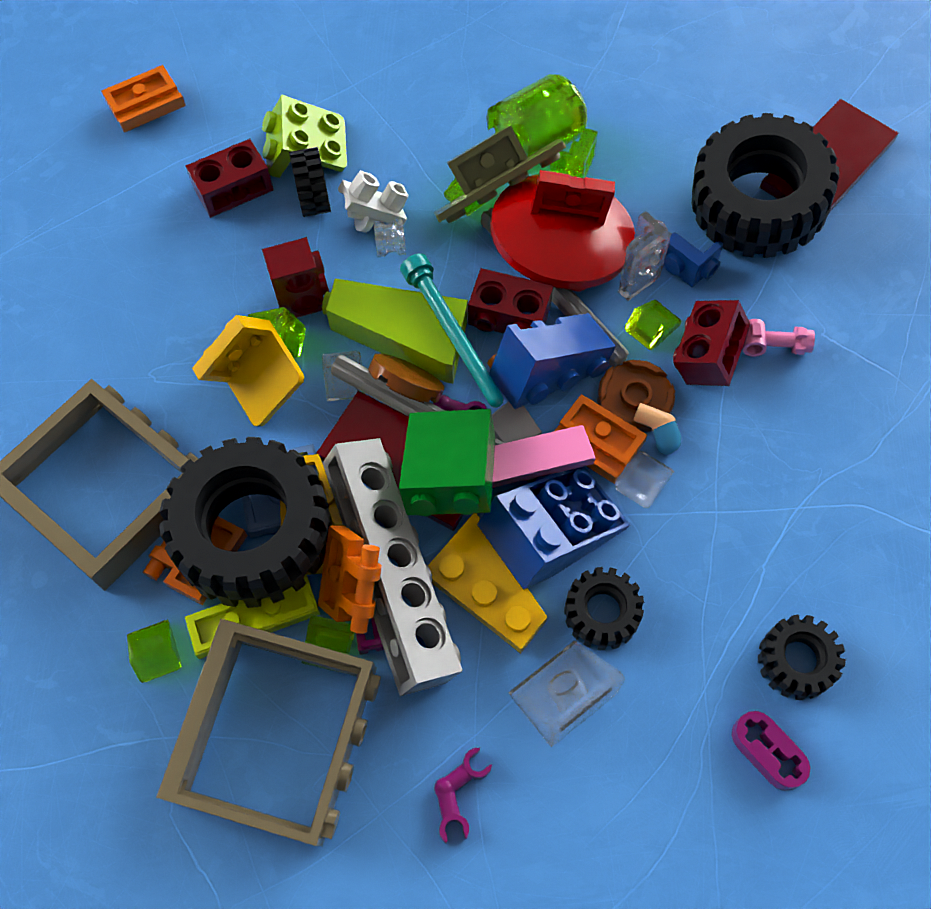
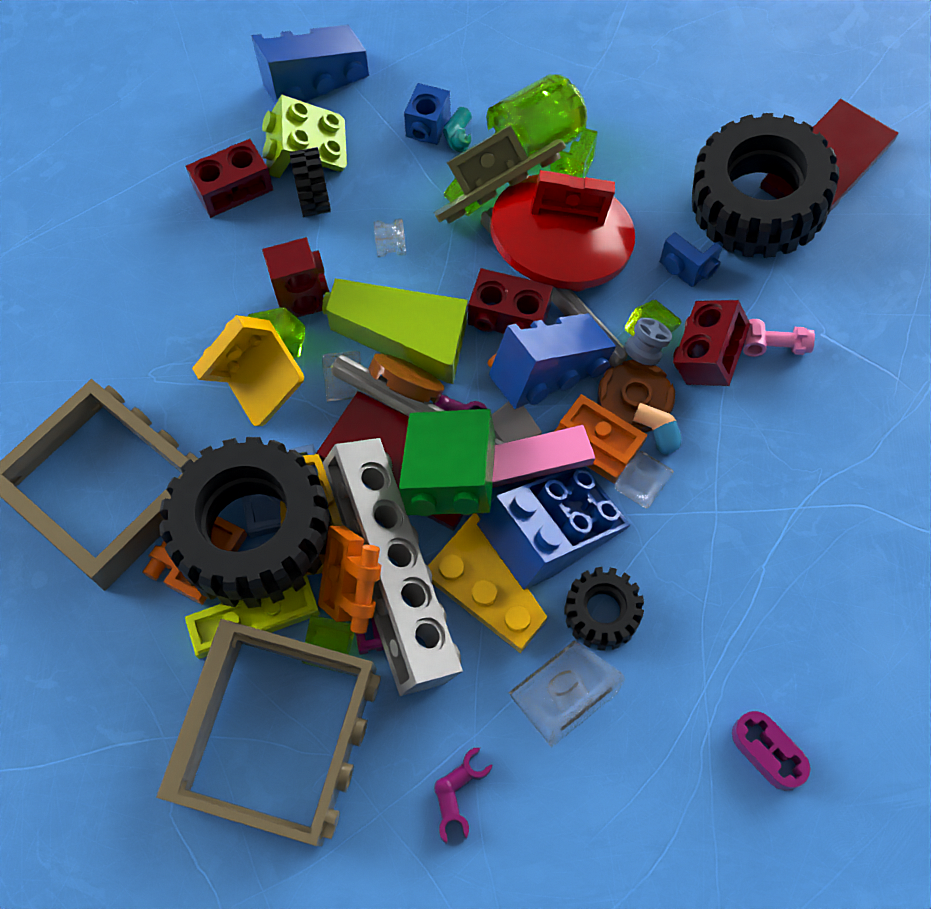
orange plate [101,65,186,133] -> none
clear neon green slope [127,620,181,682] -> none
white hips [338,170,408,233] -> none
teal piece [400,253,504,408] -> none
clear bracket [618,211,671,301] -> none
black tyre [757,615,846,700] -> none
none -> blue wedge [251,25,369,105]
none -> blue brick [404,83,451,145]
none -> teal arm [443,107,472,152]
none -> sand blue wheel [624,317,672,366]

